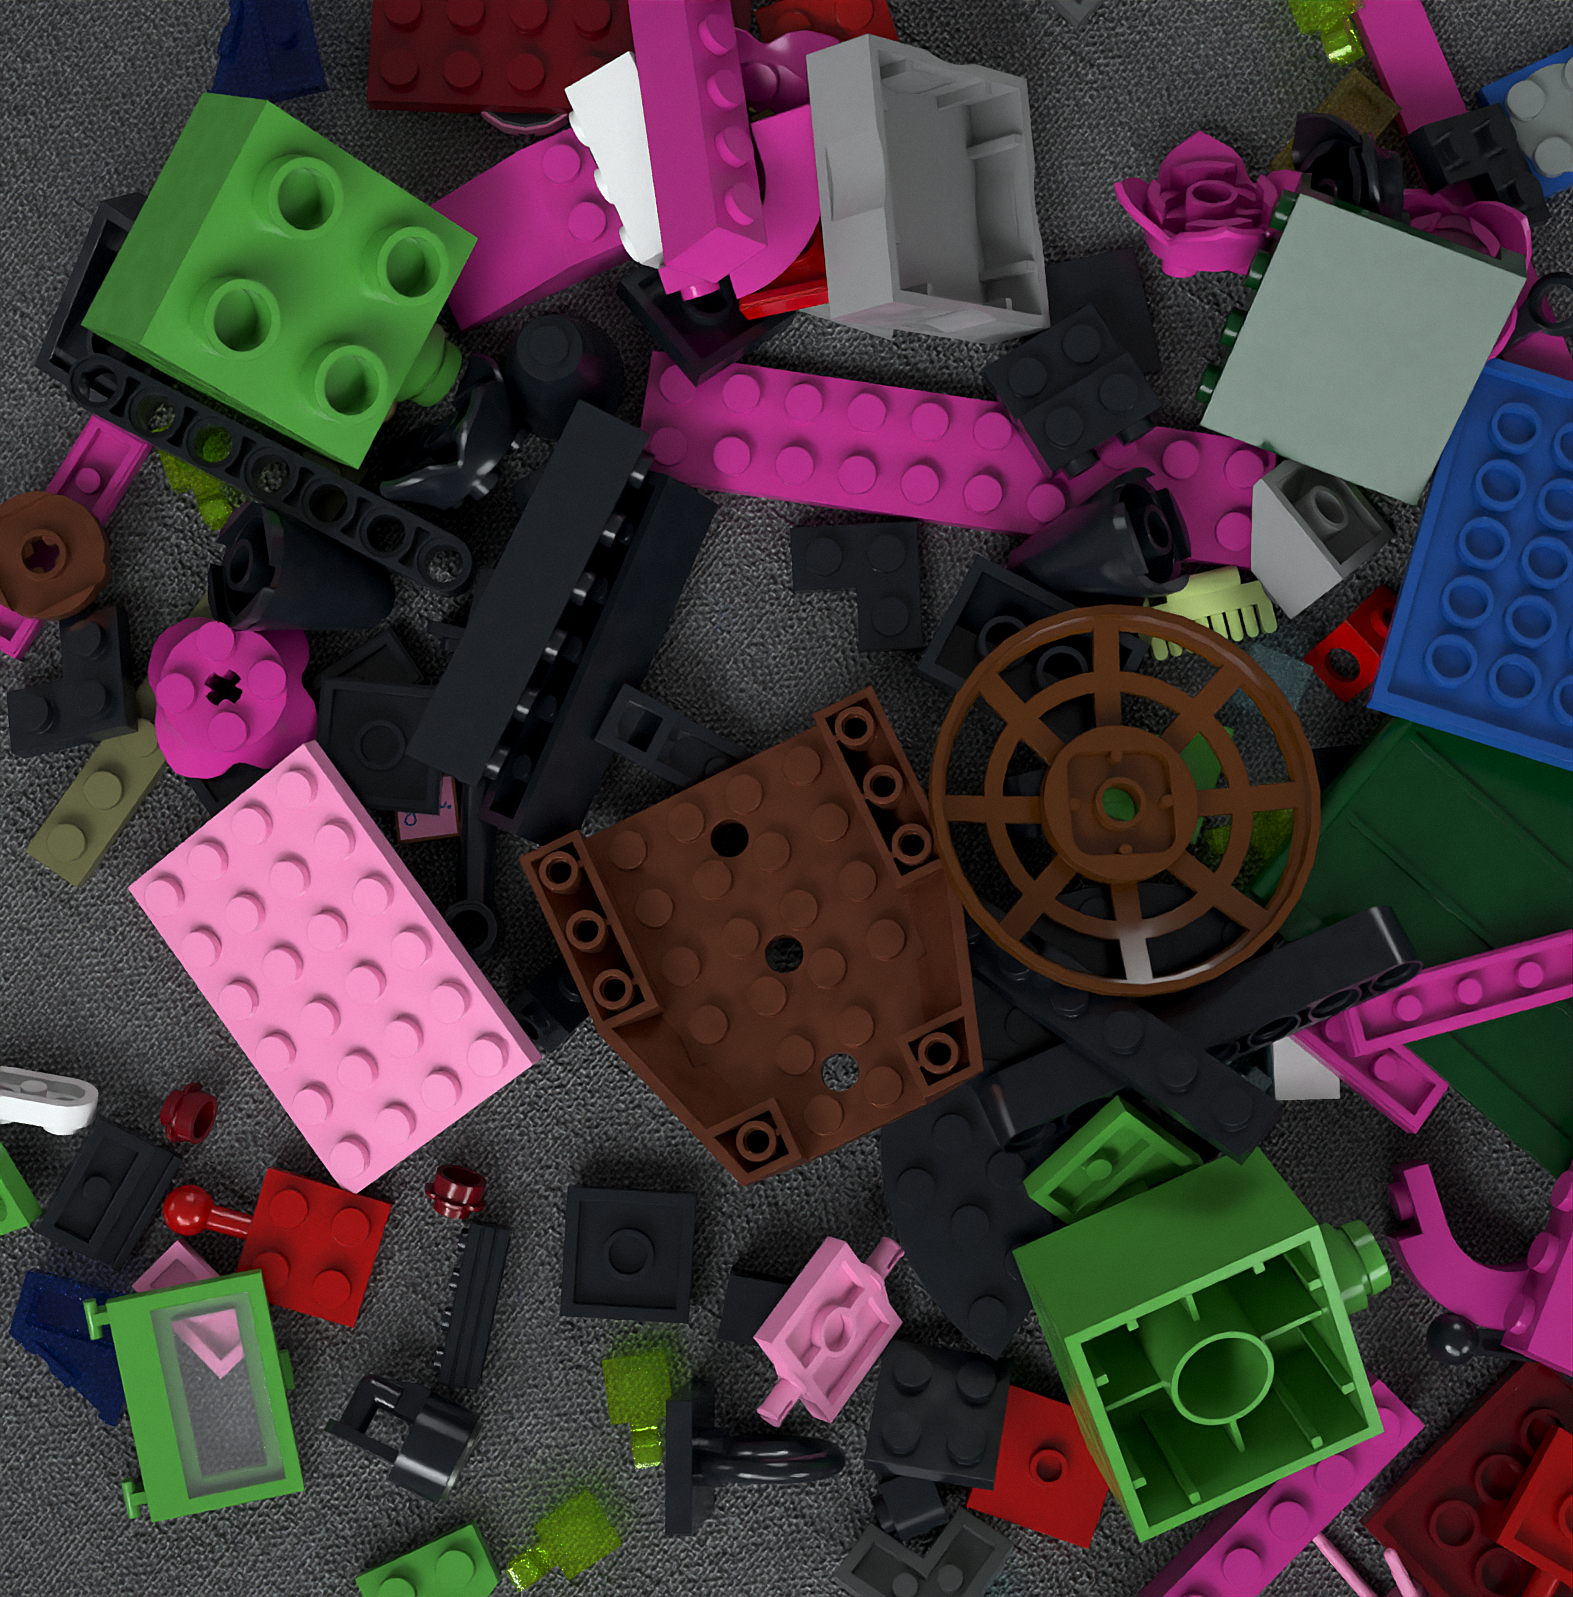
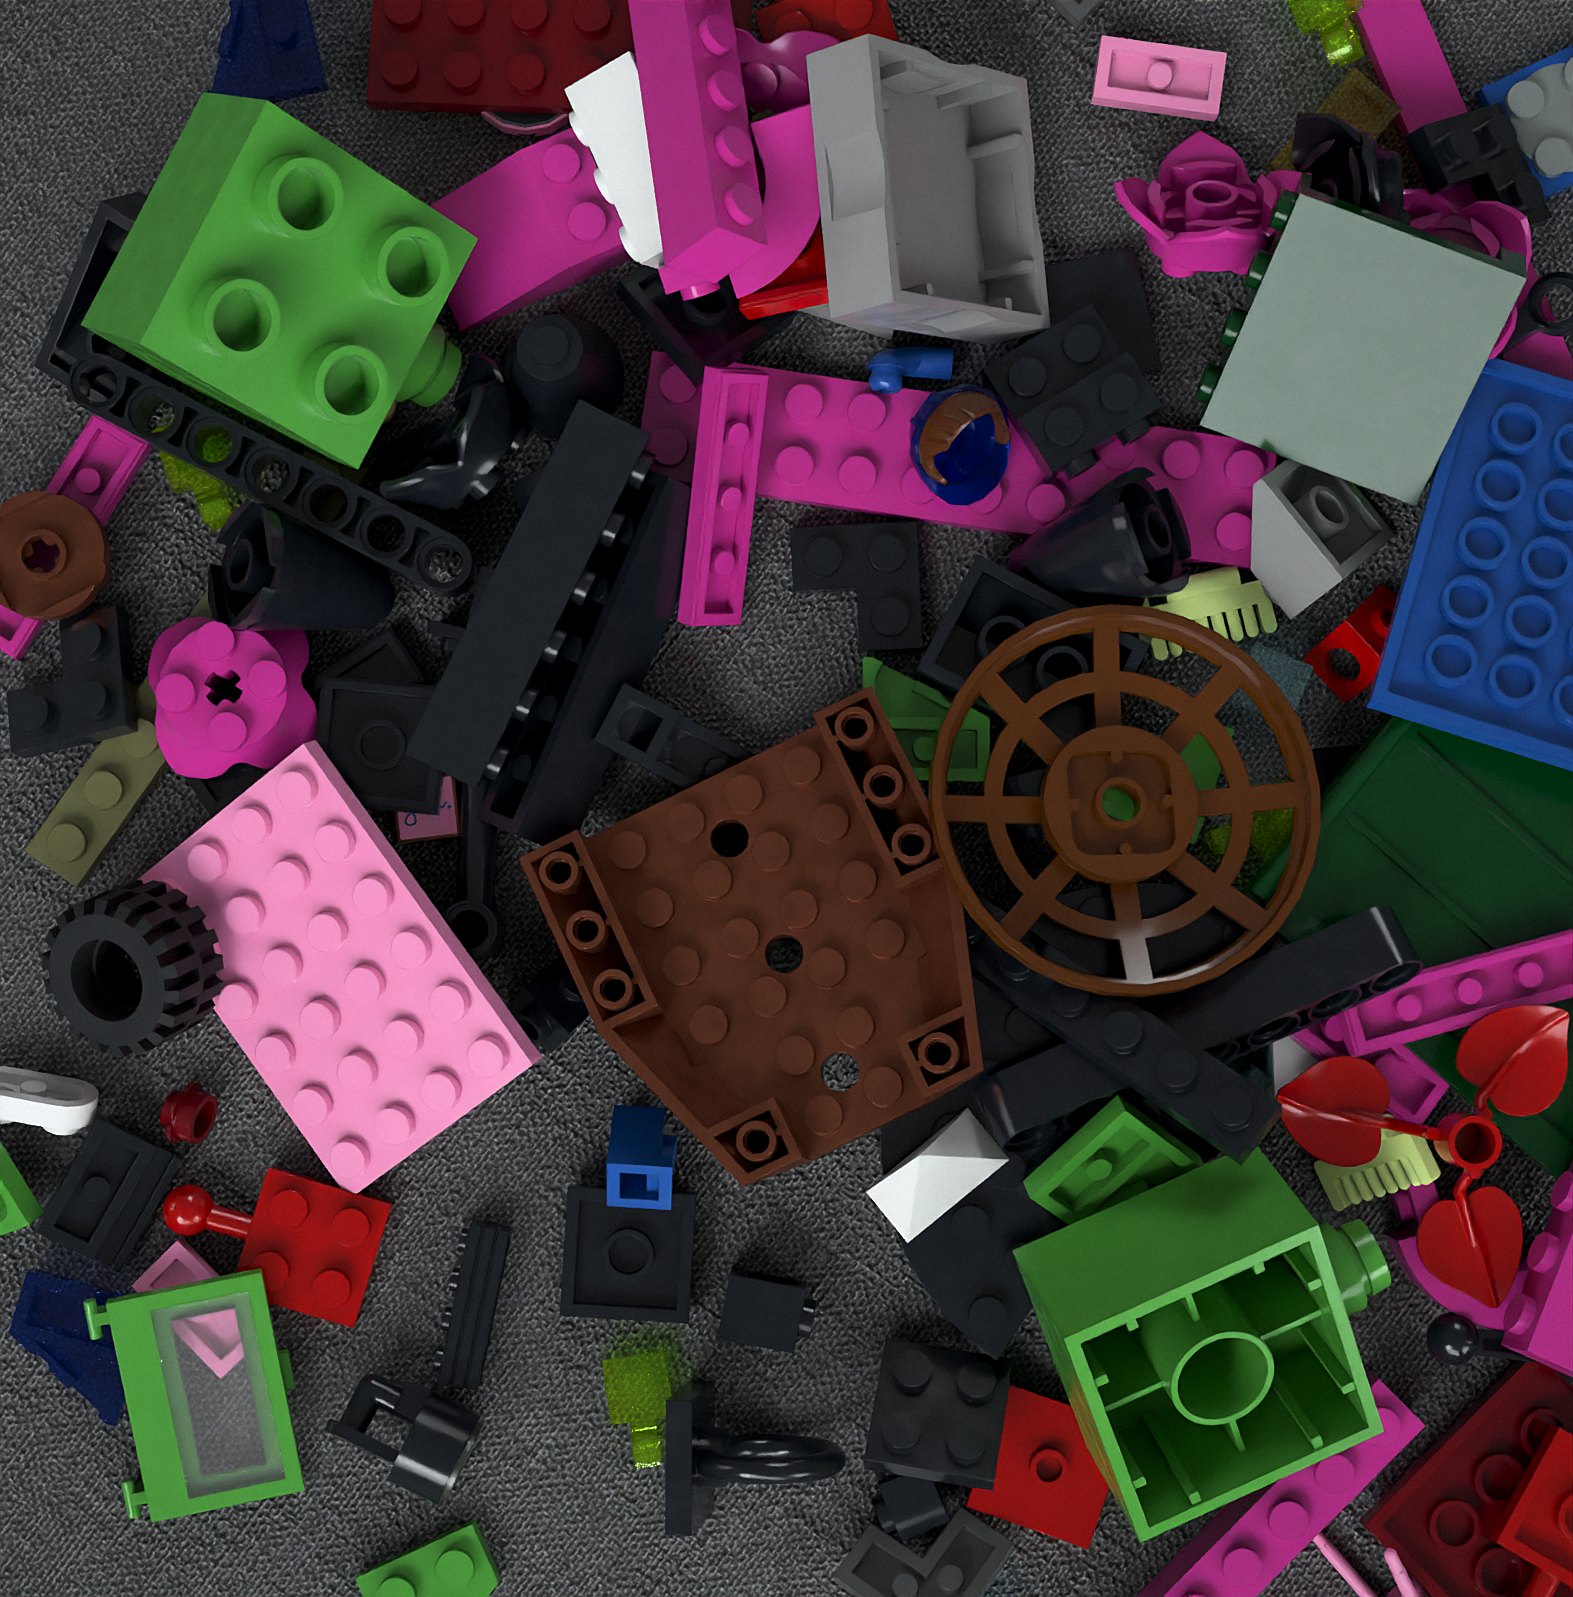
dark red plate [425,1165,487,1219] -> none
clear neon green plate [505,1486,623,1592] -> none
bright pink plate [753,1236,904,1427] -> none
none -> black tyre [42,879,224,1057]
none -> blue brick [607,1105,677,1210]
none -> dark pink tile [677,366,769,626]
none -> bright green wing [862,657,990,782]
none -> white slope [866,1108,1010,1243]
none -> blue arm [867,345,954,394]
none -> clear blue piece [909,383,1011,505]
none -> bright pink plate [1091,35,1227,122]
none -> red plant [1275,1005,1570,1308]
none -> yellowish green piece [1314,1114,1441,1211]

